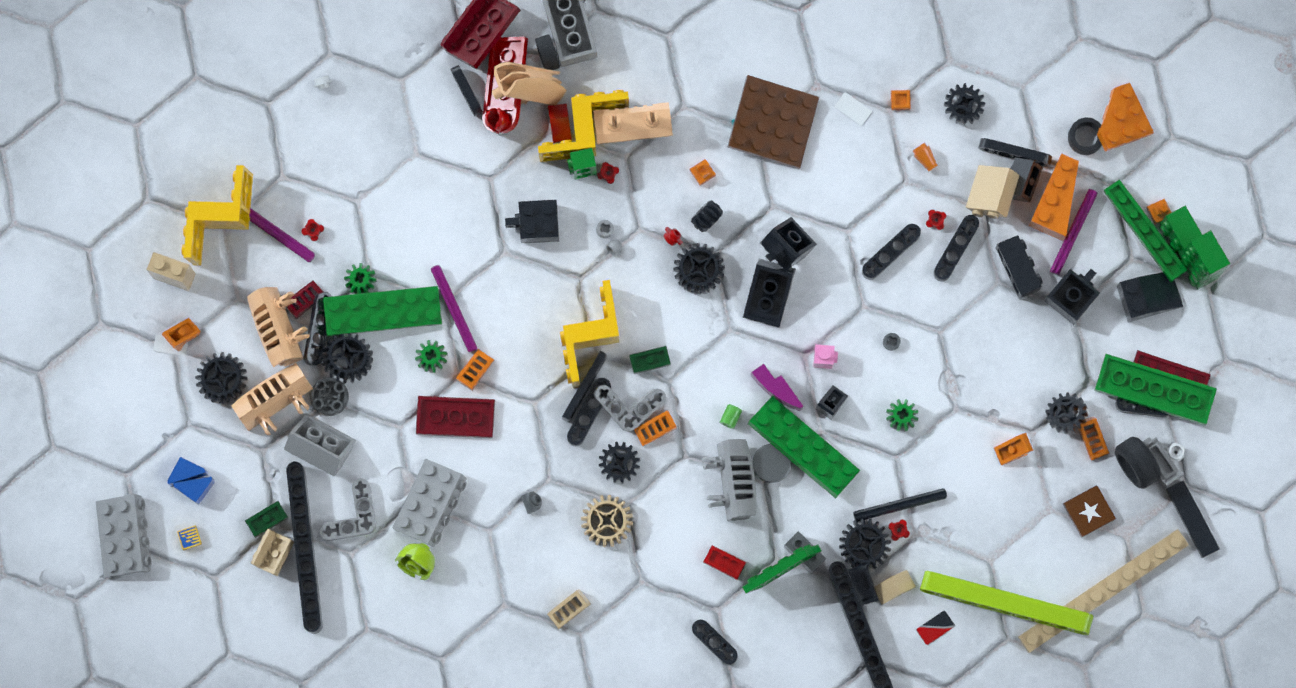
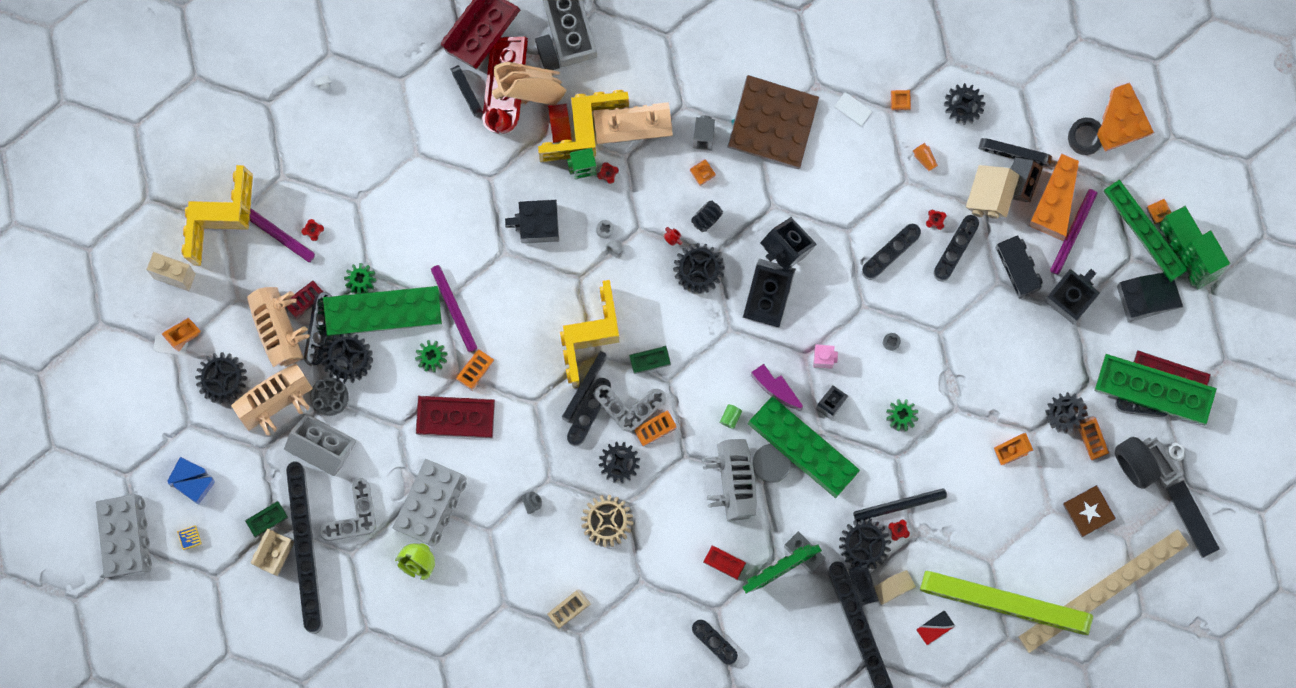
none -> dark grey brick [693,115,715,151]

